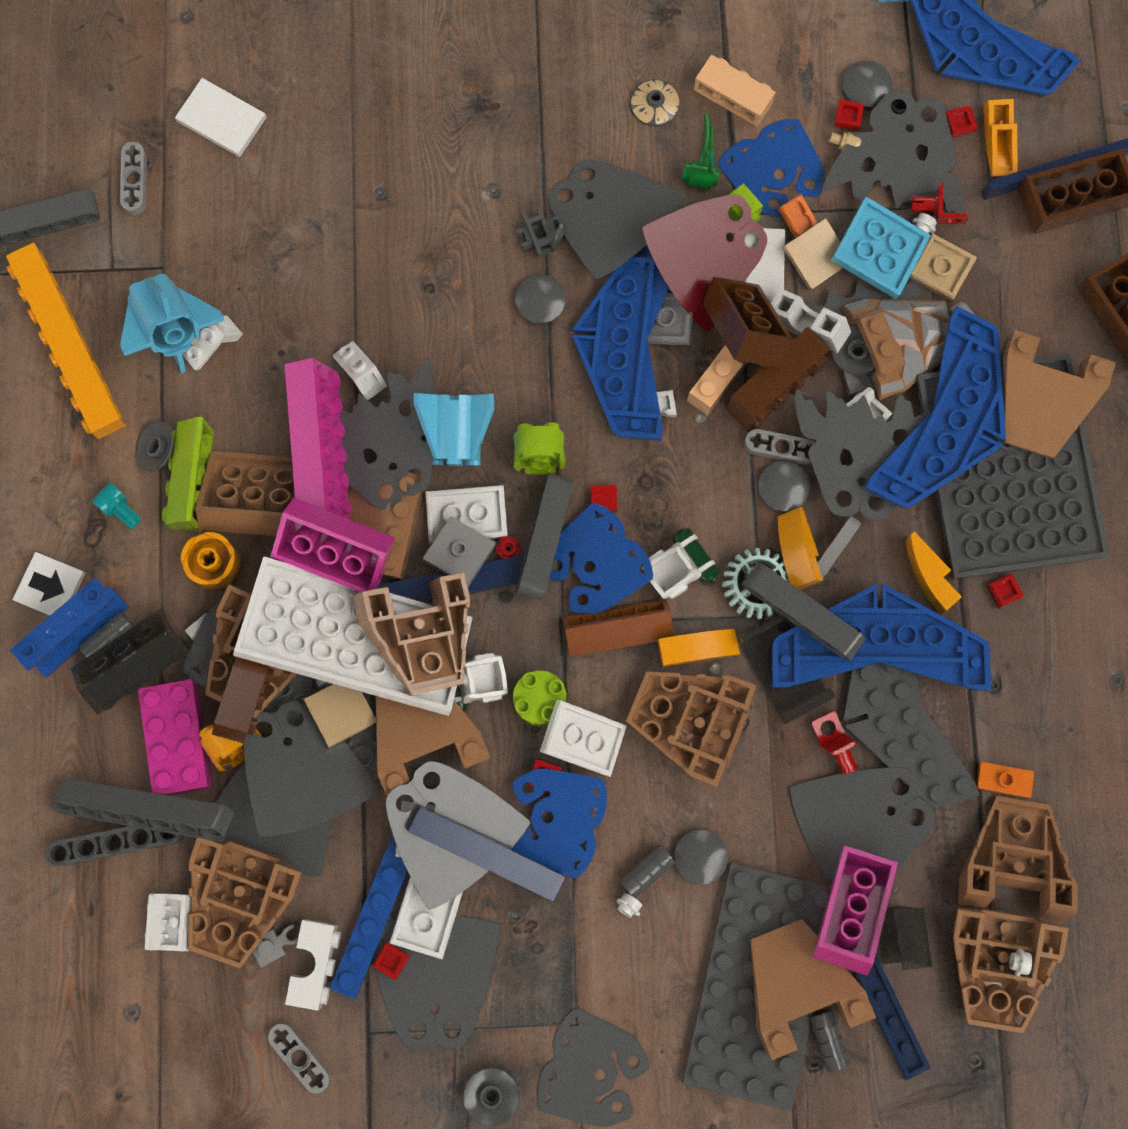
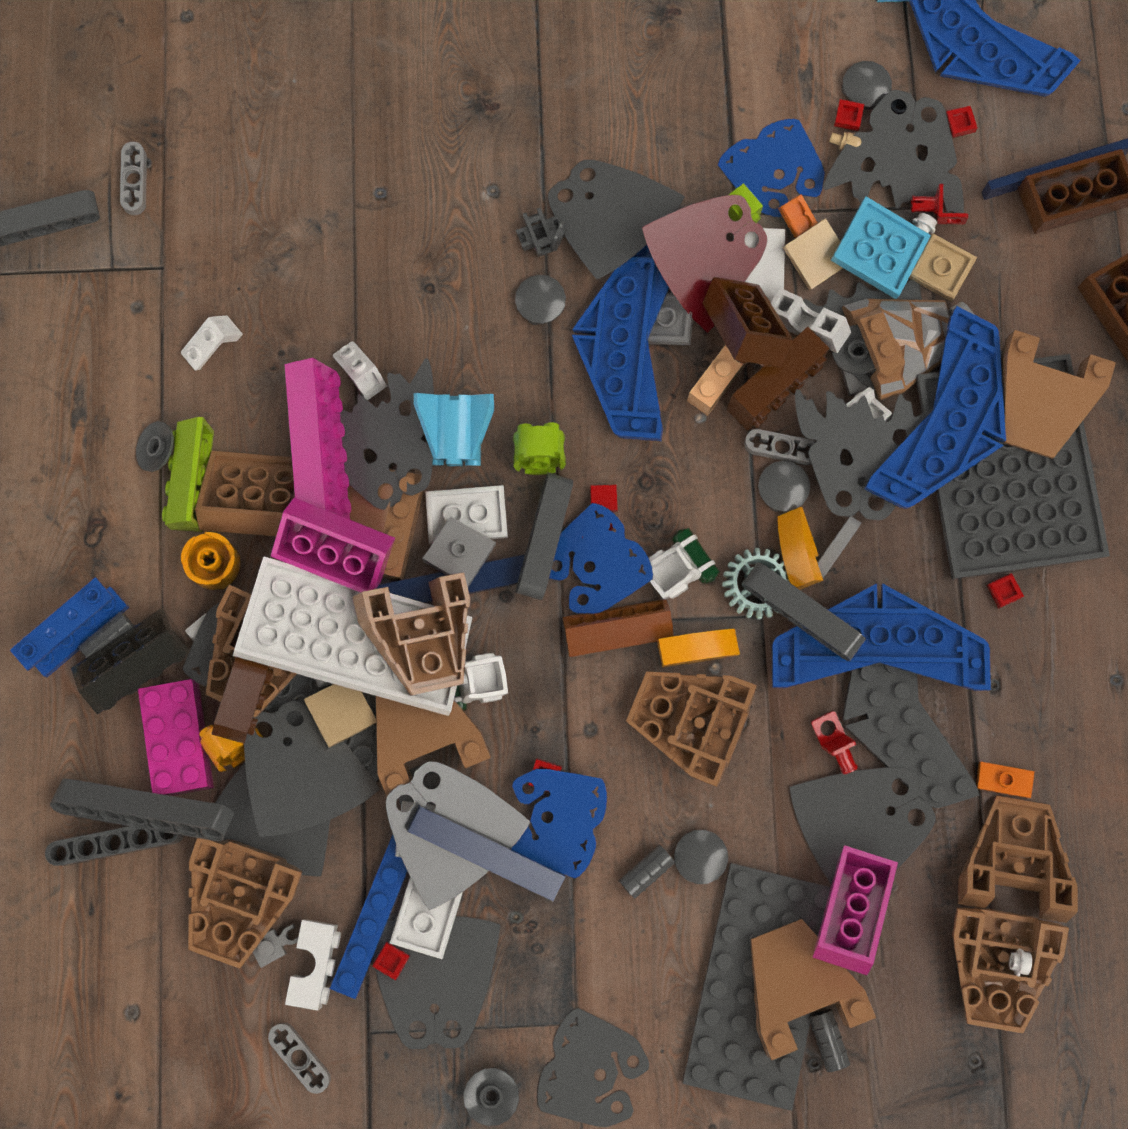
light orange brick [6,242,127,440] -> none
white tile [12,552,86,616] -> none
teal axle [91,482,141,529] -> none
medium azure brick [120,274,225,373] -> none
white bracket [145,893,191,951] -> none
white tile [175,78,267,157] -> none
red plate [495,536,521,559] -> none
lime brick [513,670,567,727] -> none
white tile [540,700,627,777] -> none
white plate [617,893,642,918] -> none
tan dish [630,79,680,127] -> none
white tile [657,390,677,417] -> none
green plant [682,113,720,190] -> none
light nougat brick [694,55,776,127] -> none
clear smoke panel [738,612,835,725] -> none
dark blue tile [853,955,931,1080] -> none
clear smoke panel [879,905,932,970] -> none
light orange slope [905,531,962,615] -> none
light orange slope [983,99,1018,177] -> none

